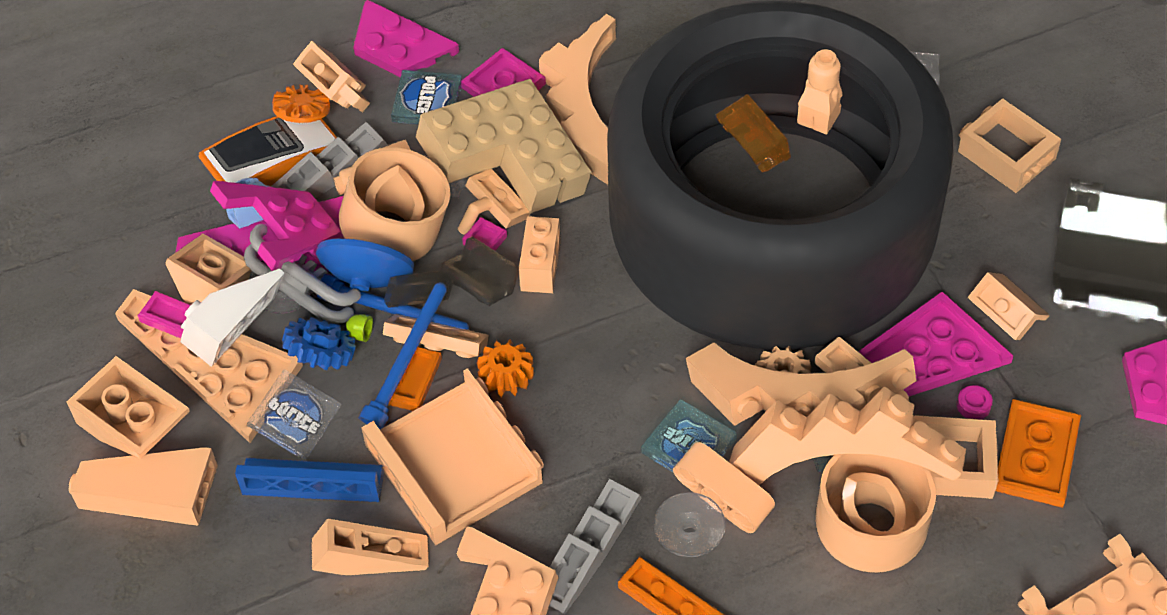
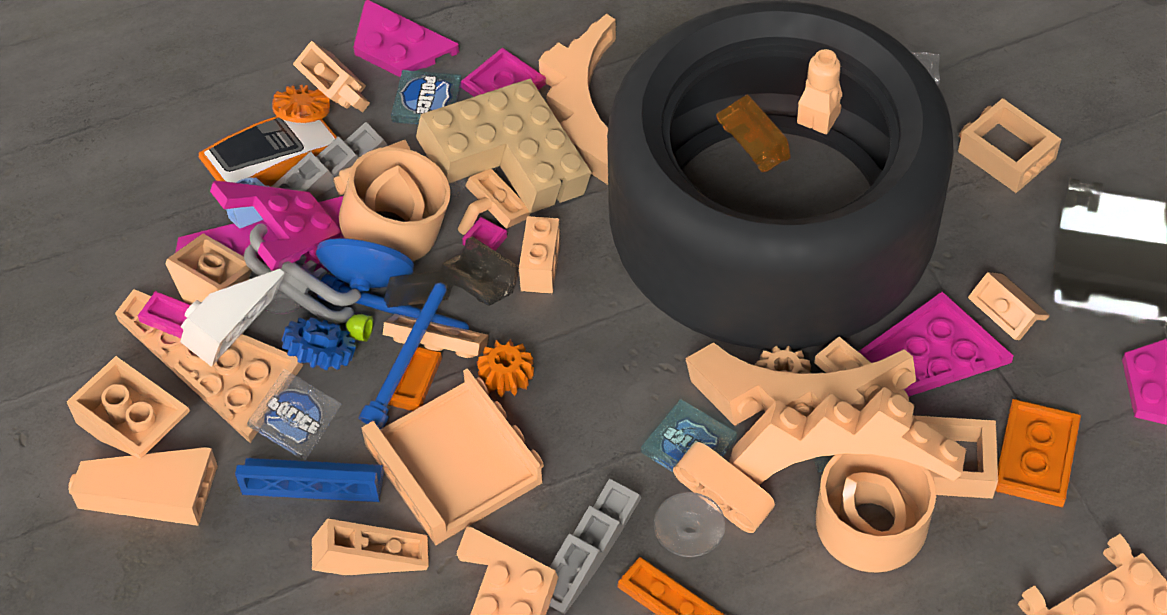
dark pink tile [957,385,993,420] -> none

